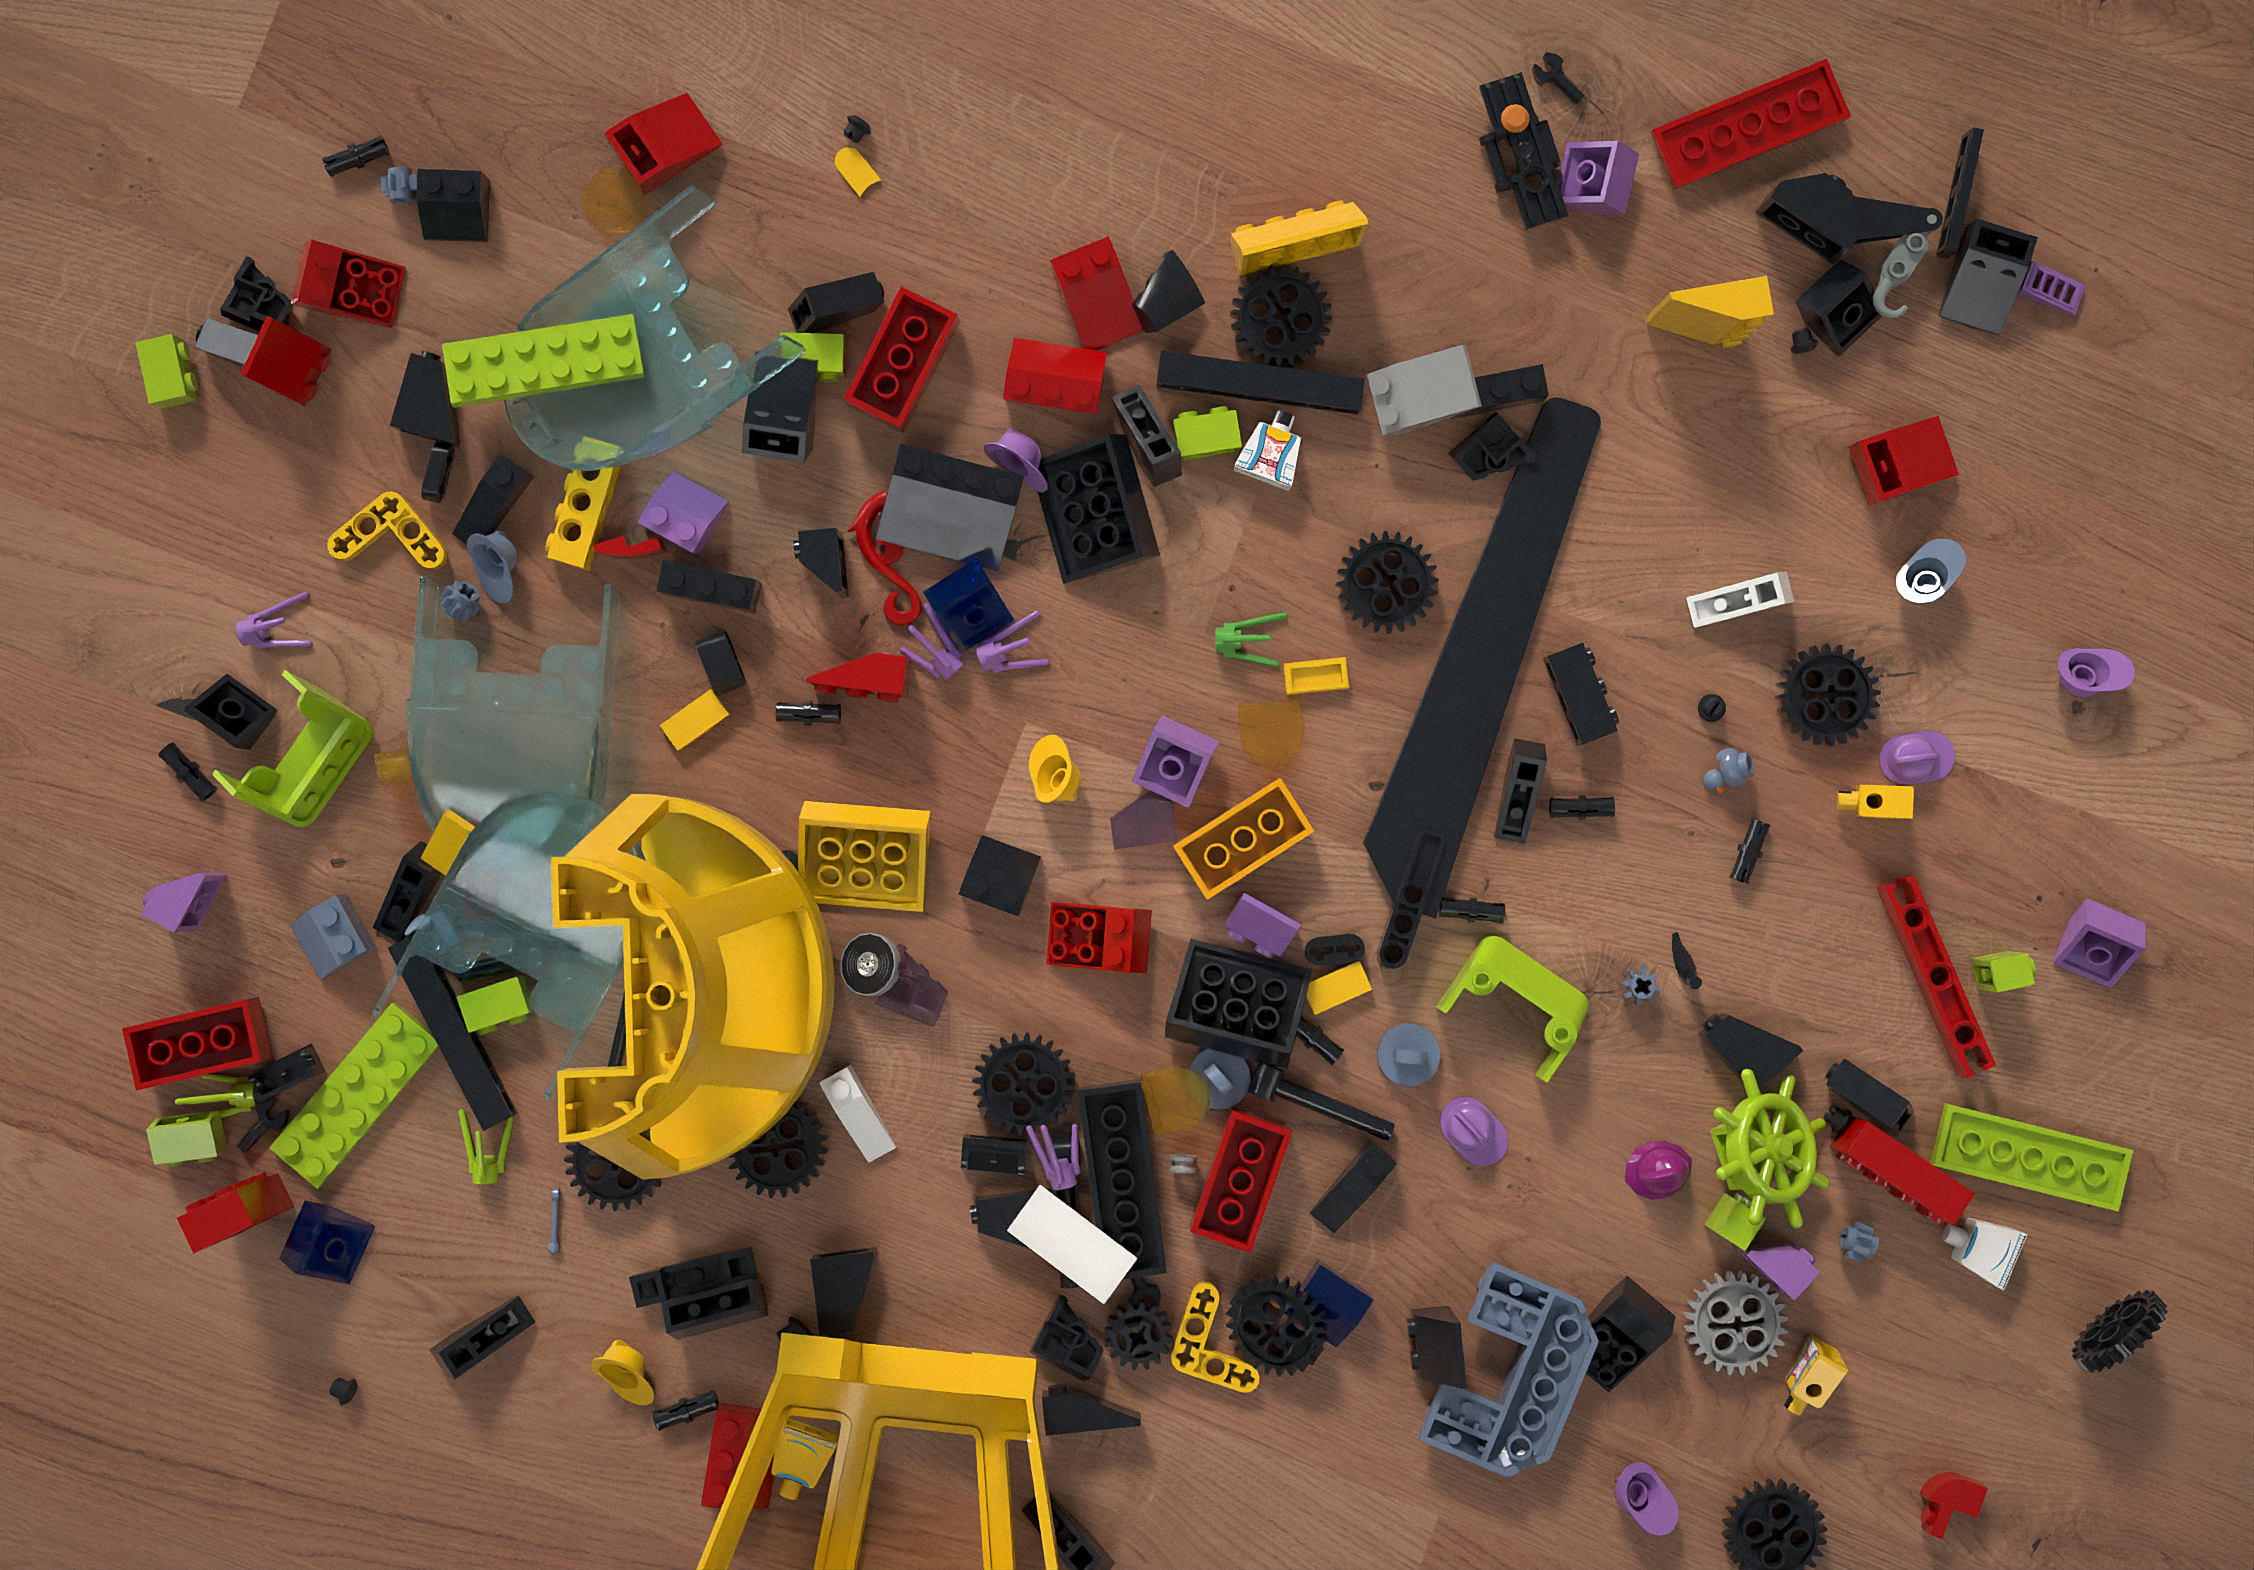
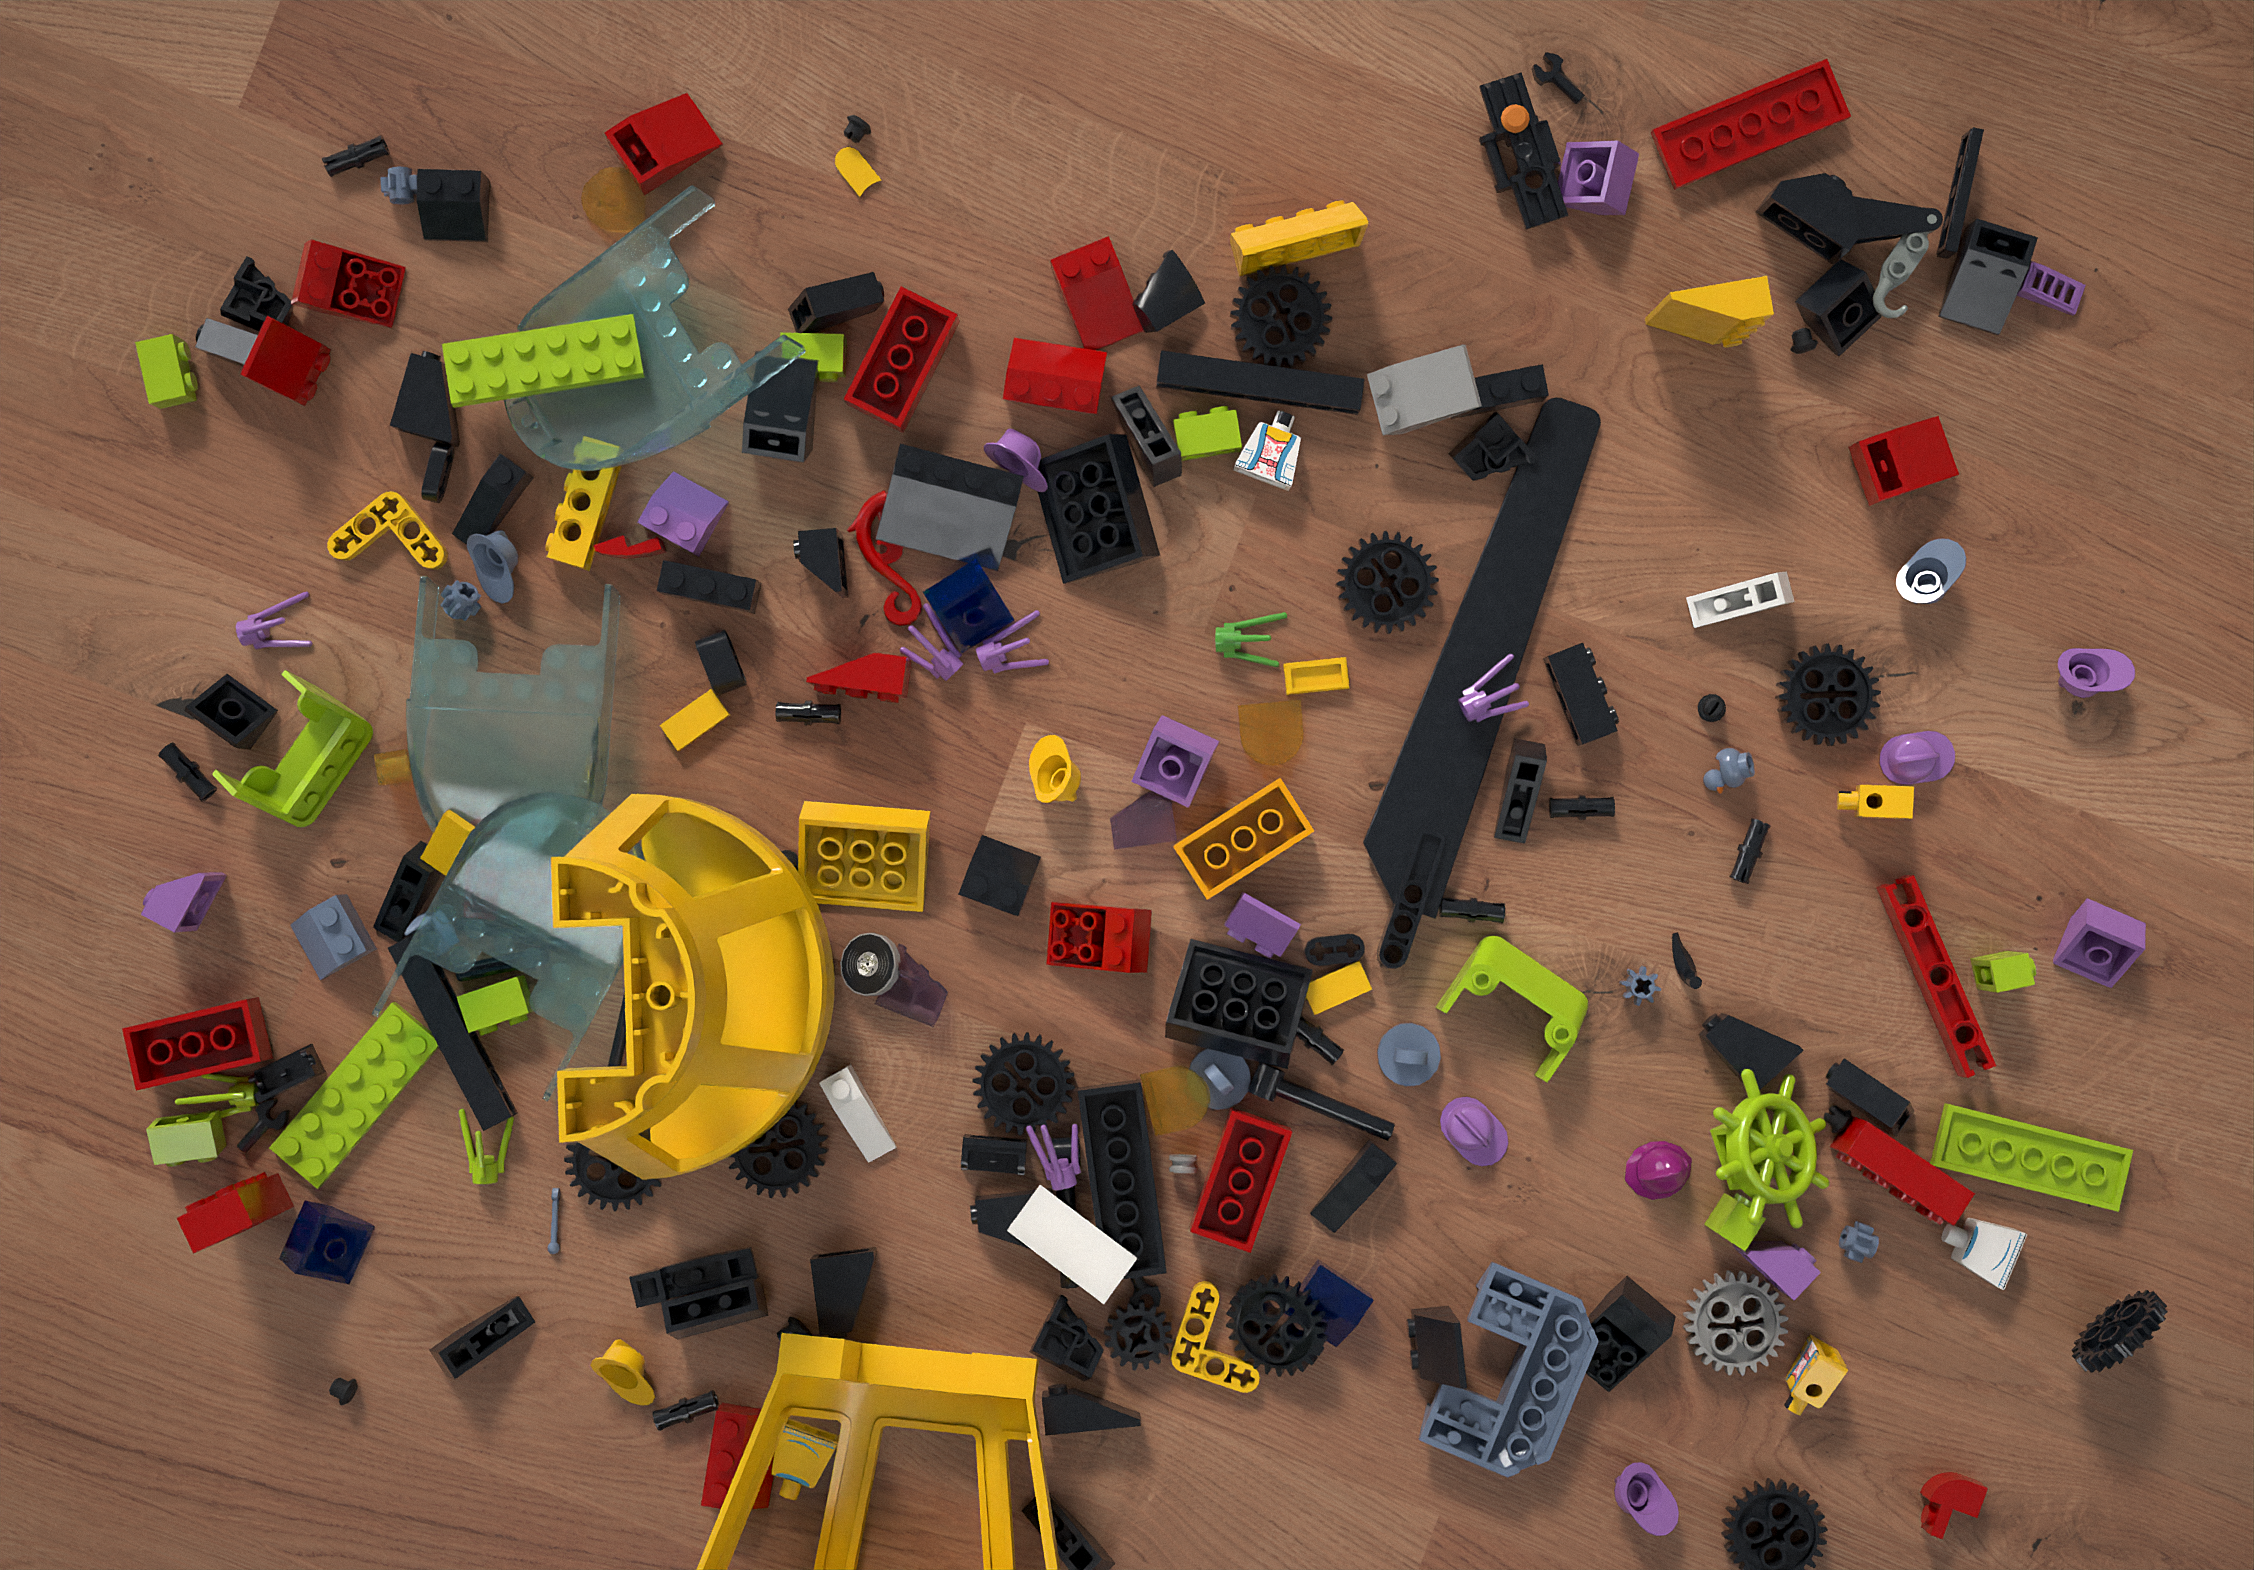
none -> medium lavender plant [1458,654,1529,723]

